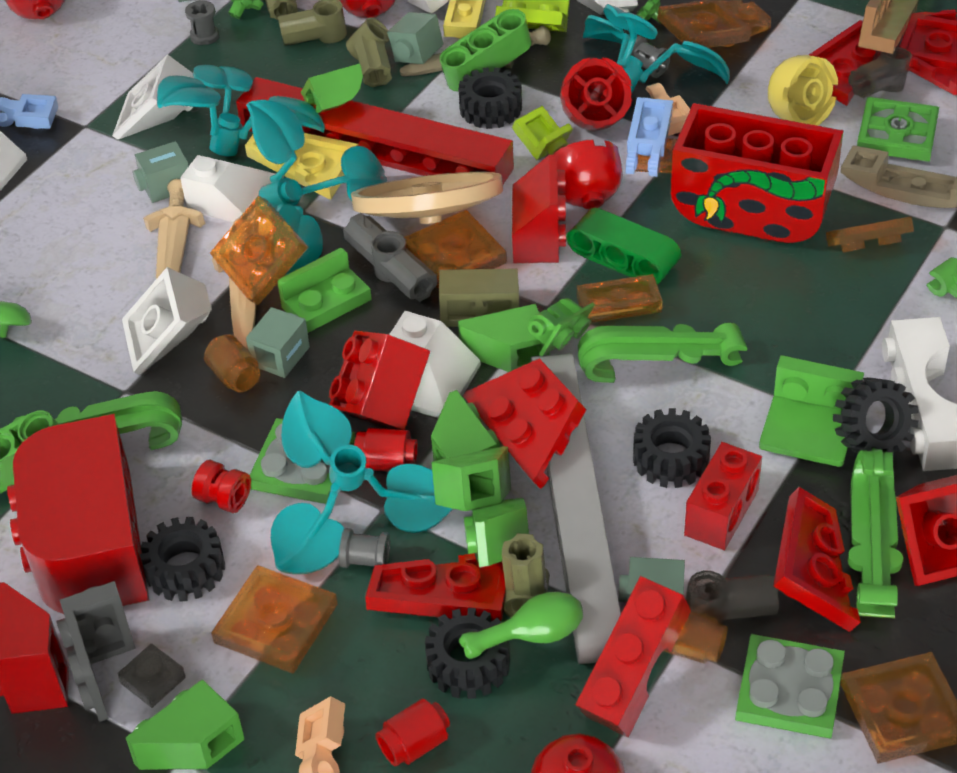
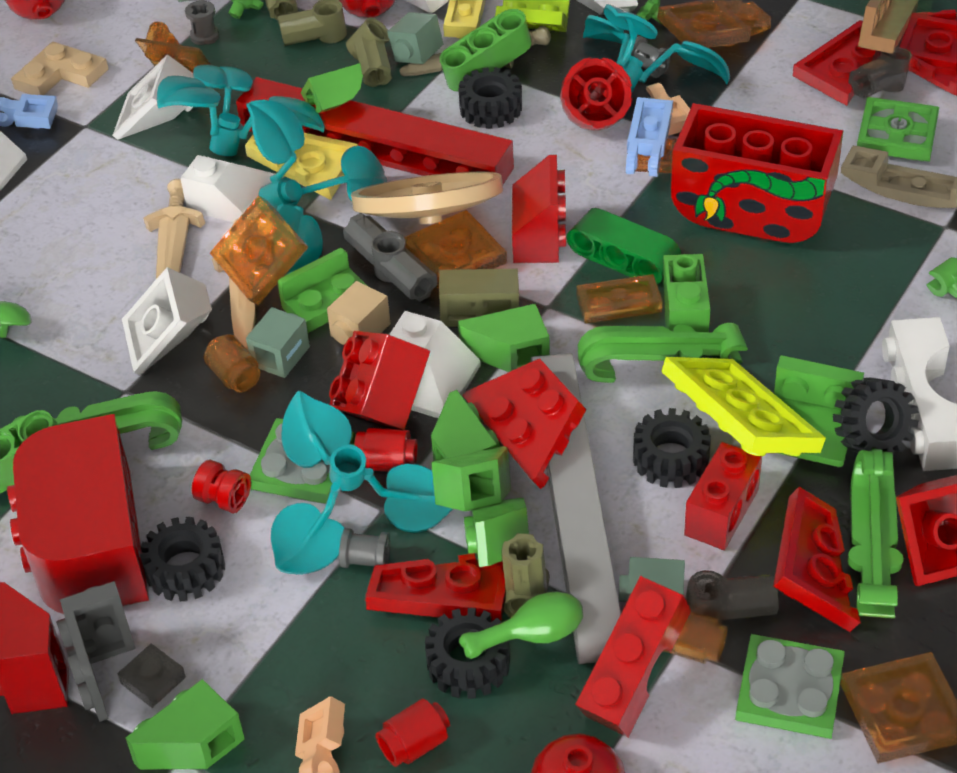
sand green brick [132,141,189,203] -> none
clear orange plate [211,565,338,674] -> none
lime bracket [511,106,573,161] -> none
bright green hinge [528,298,595,356] -> none
red cylinder [554,139,623,210] -> none
light yellow cylinder [768,55,838,126] -> none
clear orange plate [826,216,914,252] -> none
none -> tan plate [11,41,109,95]
none -> clear orange hinge [135,22,211,73]
none -> tan brick [327,281,391,345]
none -> neon yellow plate [661,357,826,456]
none -> bright green slope [663,254,710,332]

